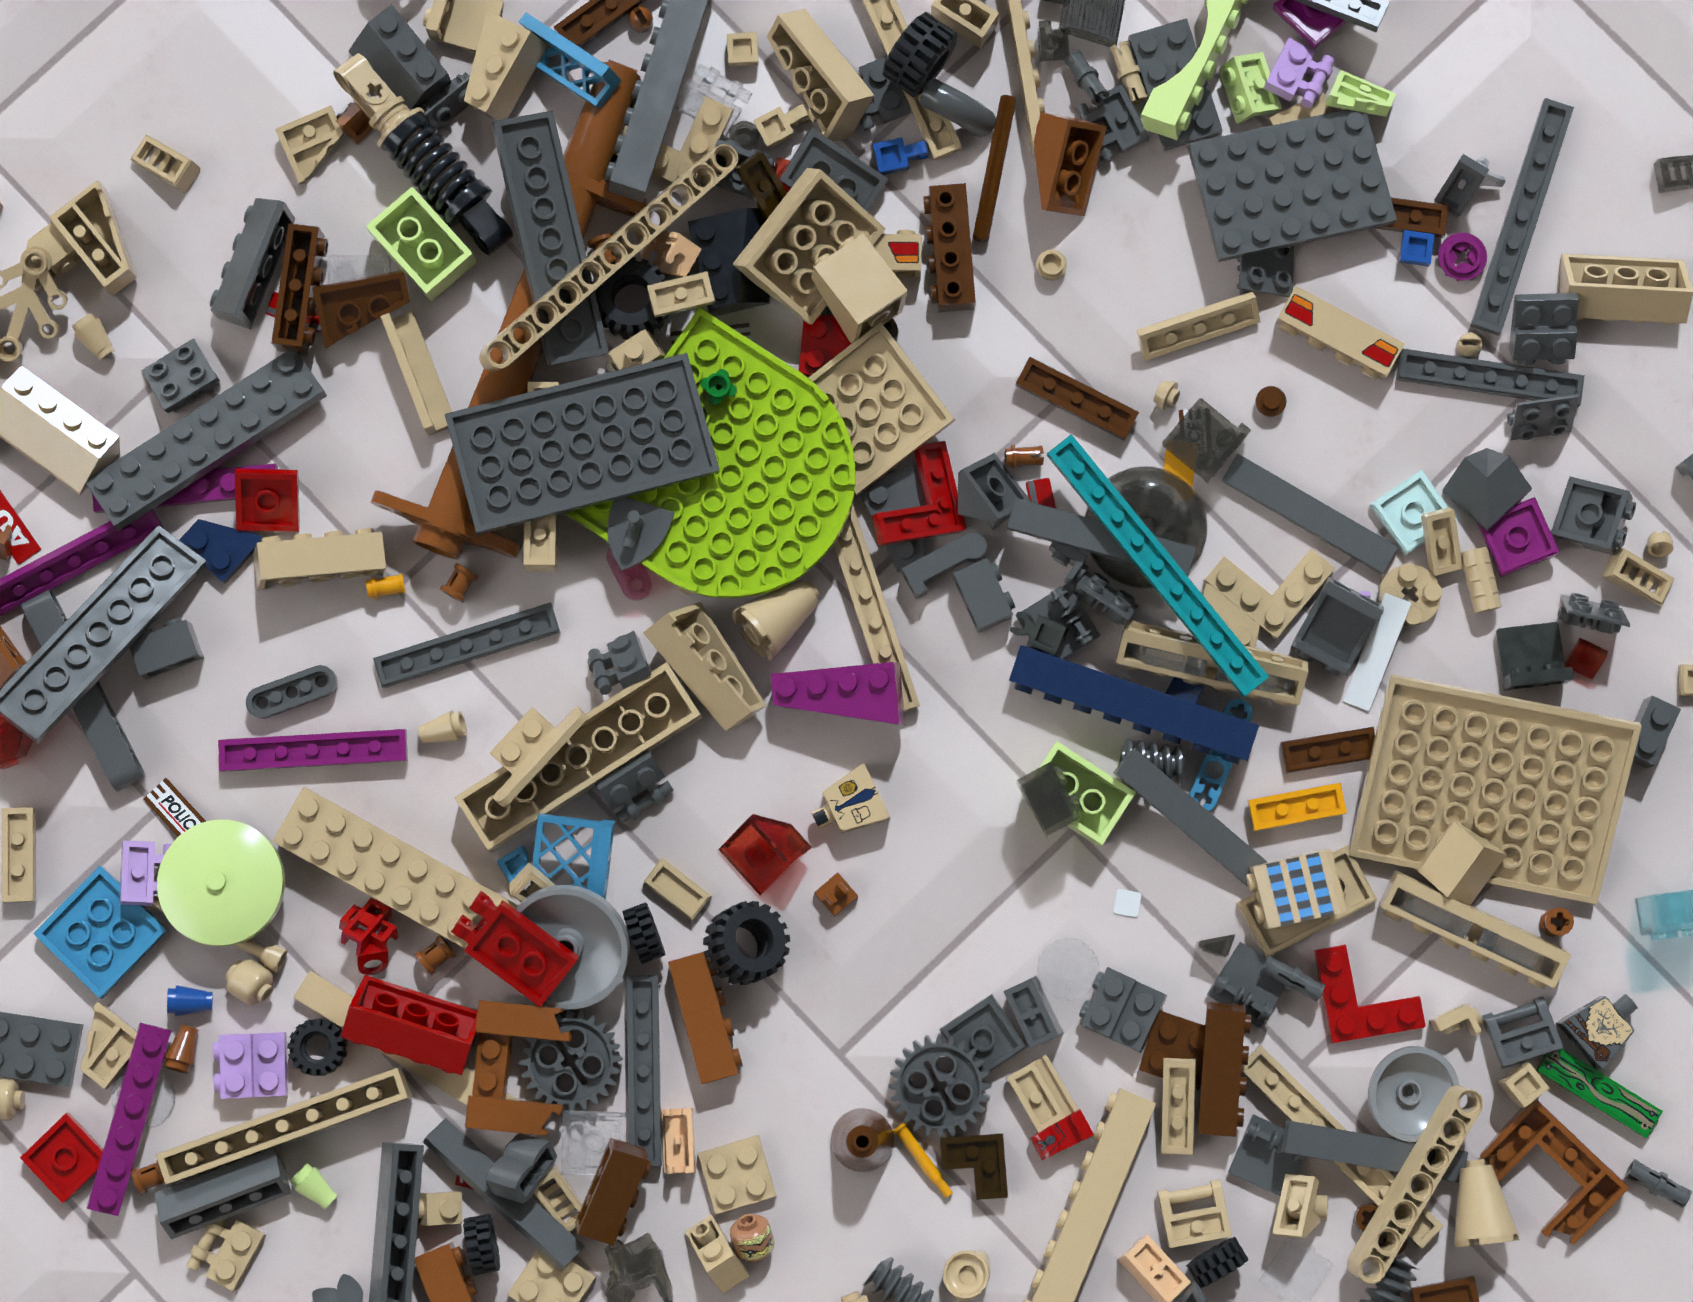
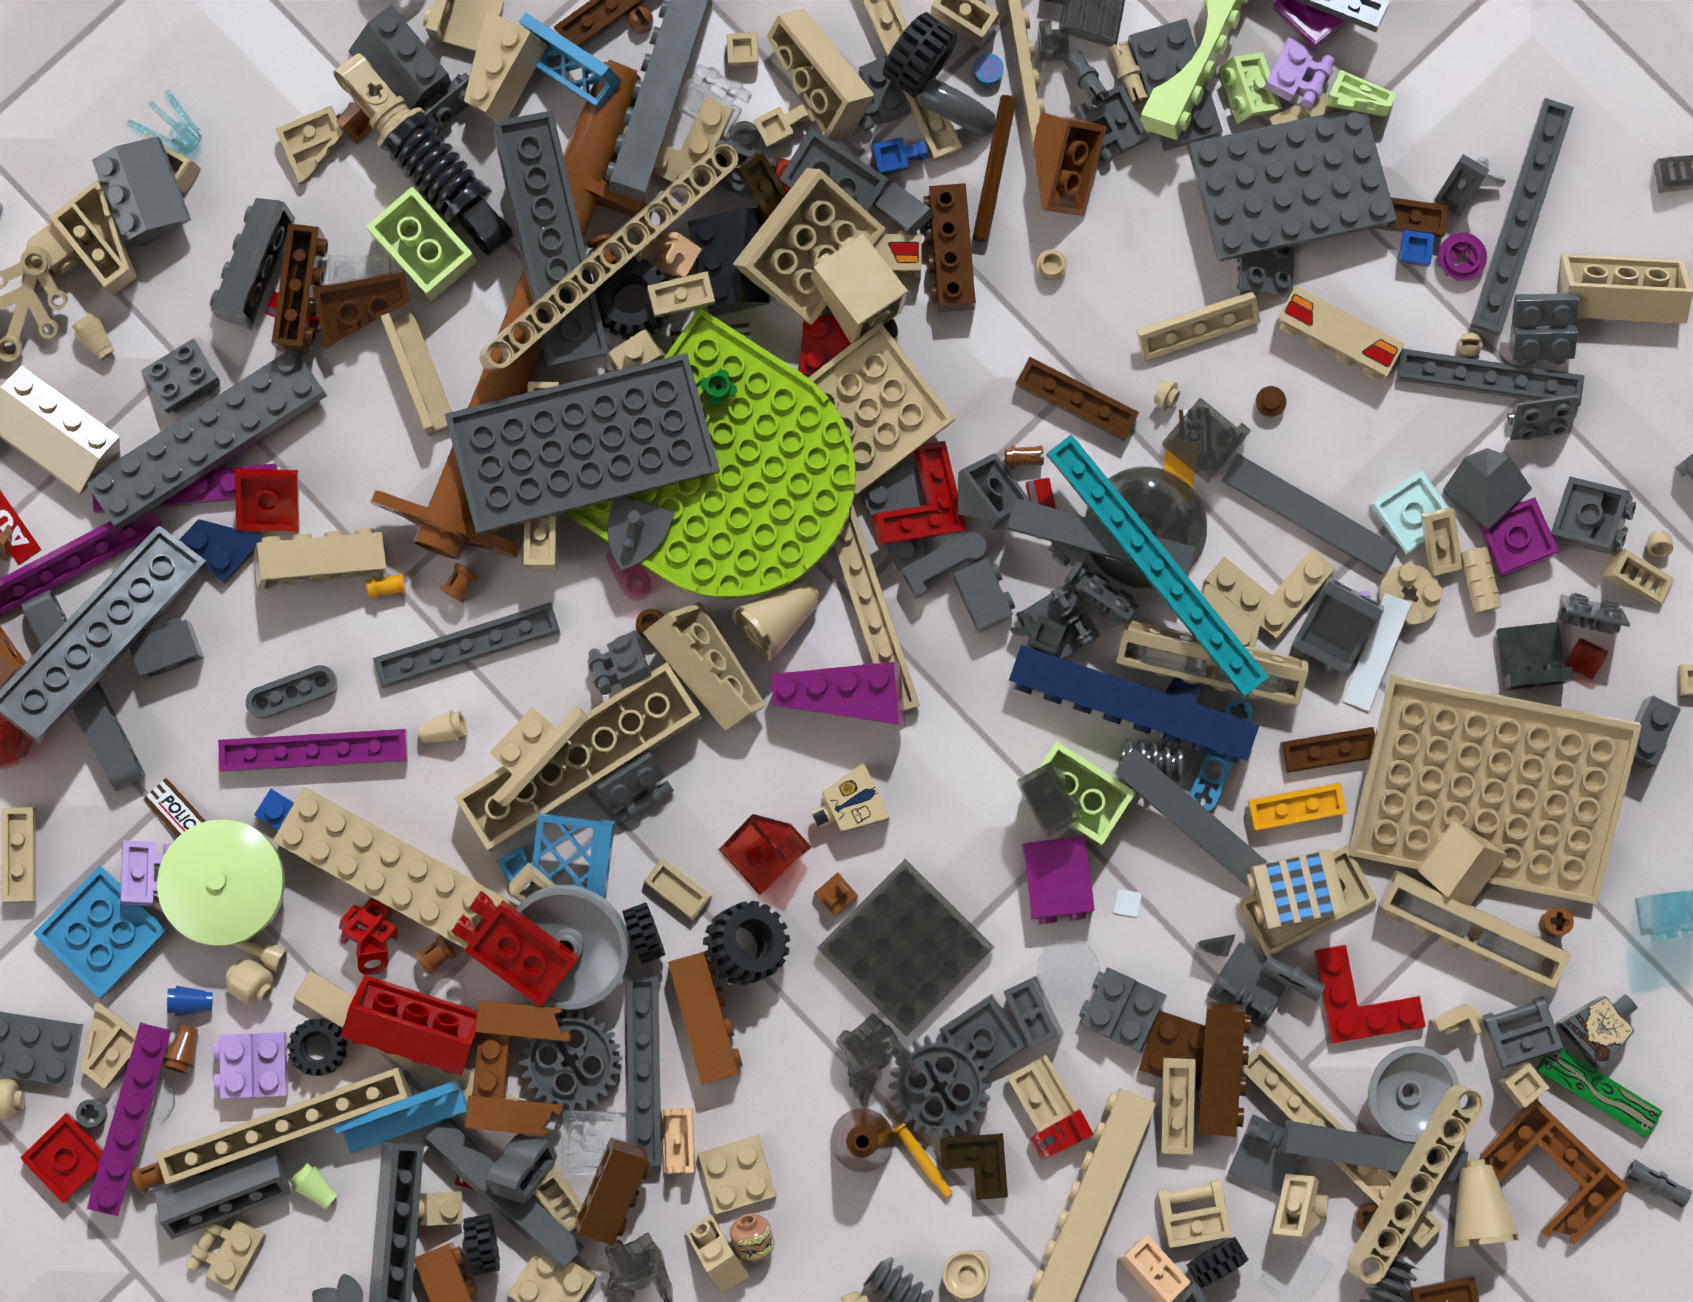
none -> dark grey bush [76,1099,107,1128]
none -> dark grey slope [92,136,191,246]
none -> clear light blue plant [127,90,202,154]
none -> blue plate [254,788,294,830]
none -> dark azure fence [333,1080,467,1153]
none -> reddish brown plate [636,609,664,640]
none -> clear smoke plate [817,859,994,1037]
none -> clear smoke helmet [835,1013,919,1107]
none -> dark grey tile [873,182,934,236]
none -> dark azure tile [973,53,1004,86]
none -> magenta panel [1021,836,1095,925]

